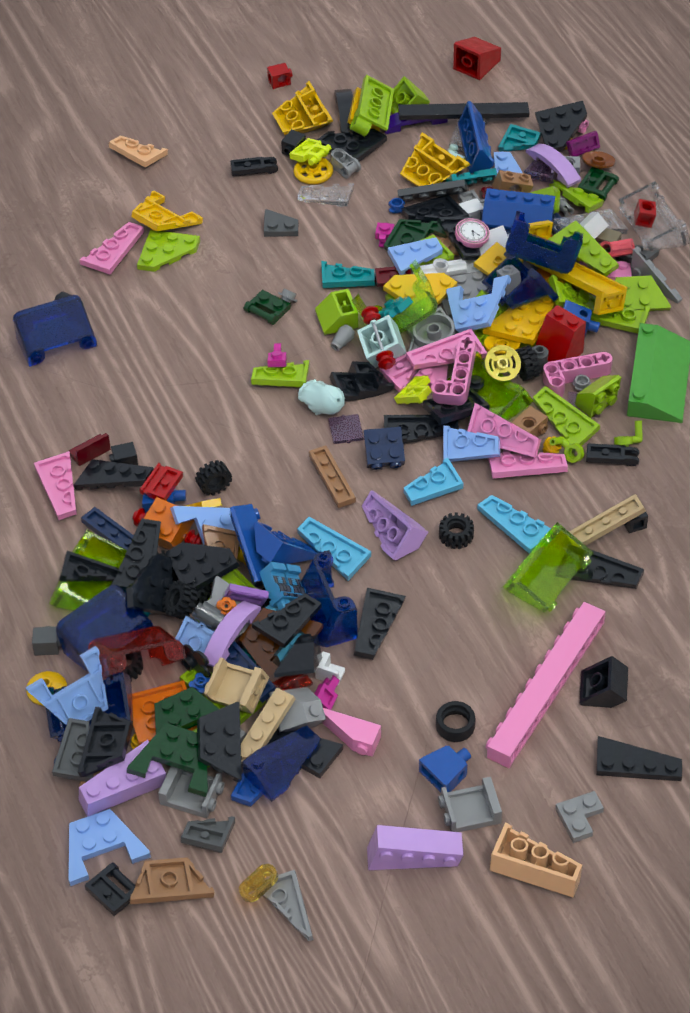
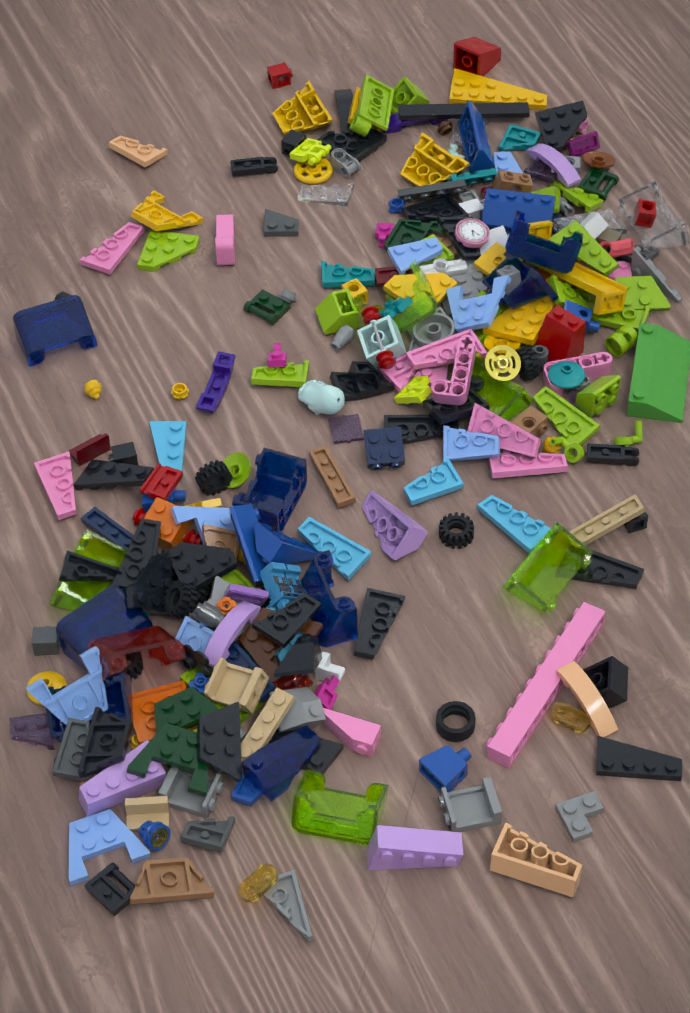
none -> clear purple wing [9,712,54,750]
none -> yellow plate [84,380,102,399]
none -> tan panel [125,796,170,831]
none -> blue piece [139,821,170,851]
none -> medium azure wing [149,421,187,482]
none -> yellow plate [171,383,189,400]
none -> dark purple slope [196,351,236,413]
none -> bright pink beam [215,214,235,266]
none -> lime dish [223,452,251,489]
none -> clear blue windscreen [232,447,307,532]
none -> clear neon green windscreen [291,769,389,846]
none -> yellow brick [342,278,368,308]
none -> reddish brown plate [437,121,453,136]
none -> yellow wing [449,68,547,110]
none -> teal dish [548,361,585,389]
none -> clear yellow plate [550,702,590,733]
none -> light nougat slope [556,661,618,738]
none -> lime wheel [605,325,638,358]

